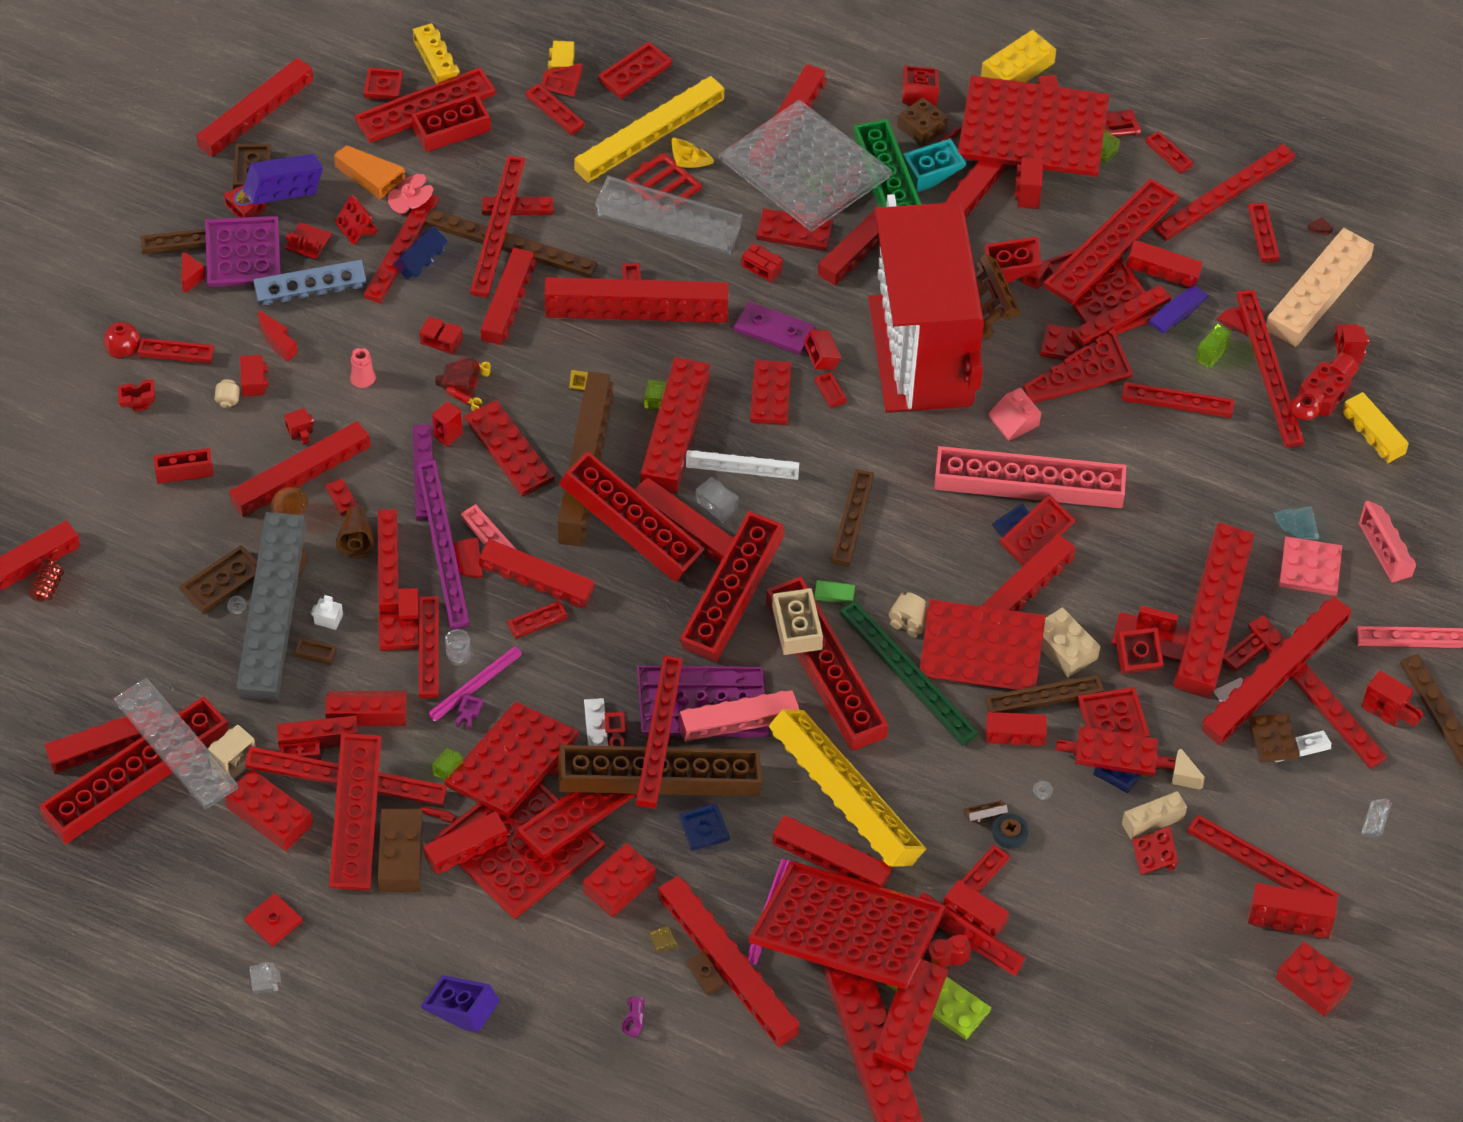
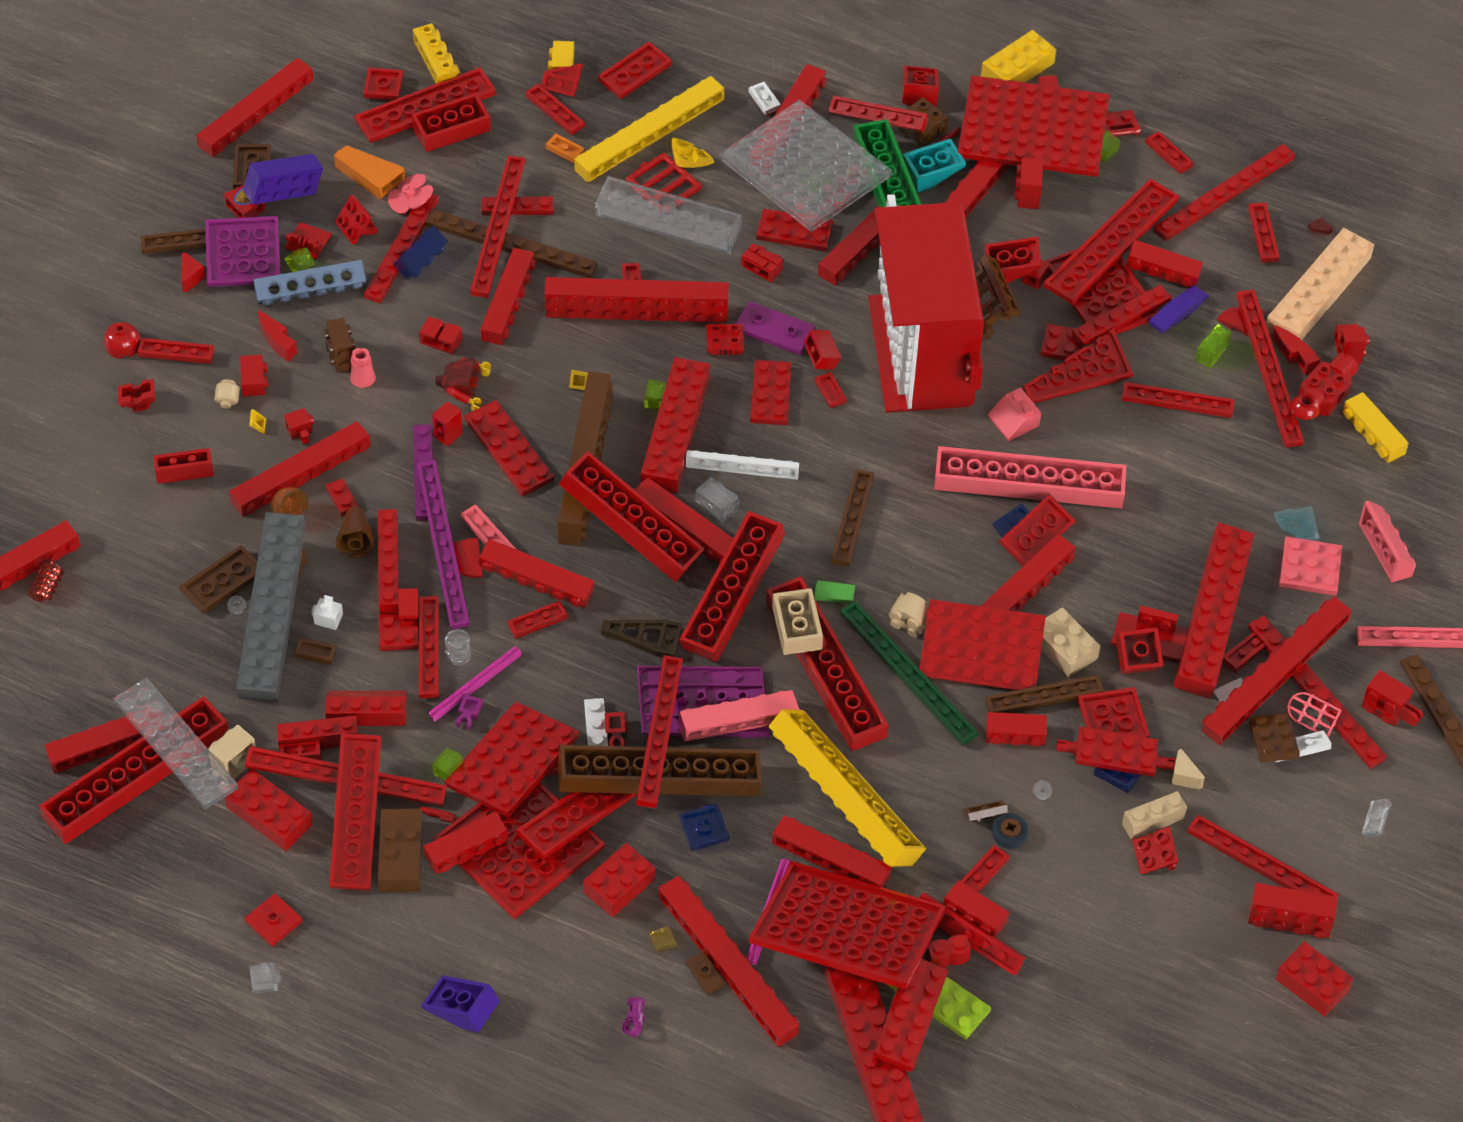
none -> yellow slope [249,409,266,434]
none -> clear neon green brick [285,248,316,272]
none -> reddish brown brick [324,318,356,372]
none -> orange plate [545,133,585,163]
none -> dark brown plate [601,619,683,657]
none -> red hinge [706,324,744,355]
none -> white plate [749,82,781,115]
none -> red plate [828,96,929,132]
none -> red slope [1272,326,1320,375]
none -> coral window [1287,692,1342,737]

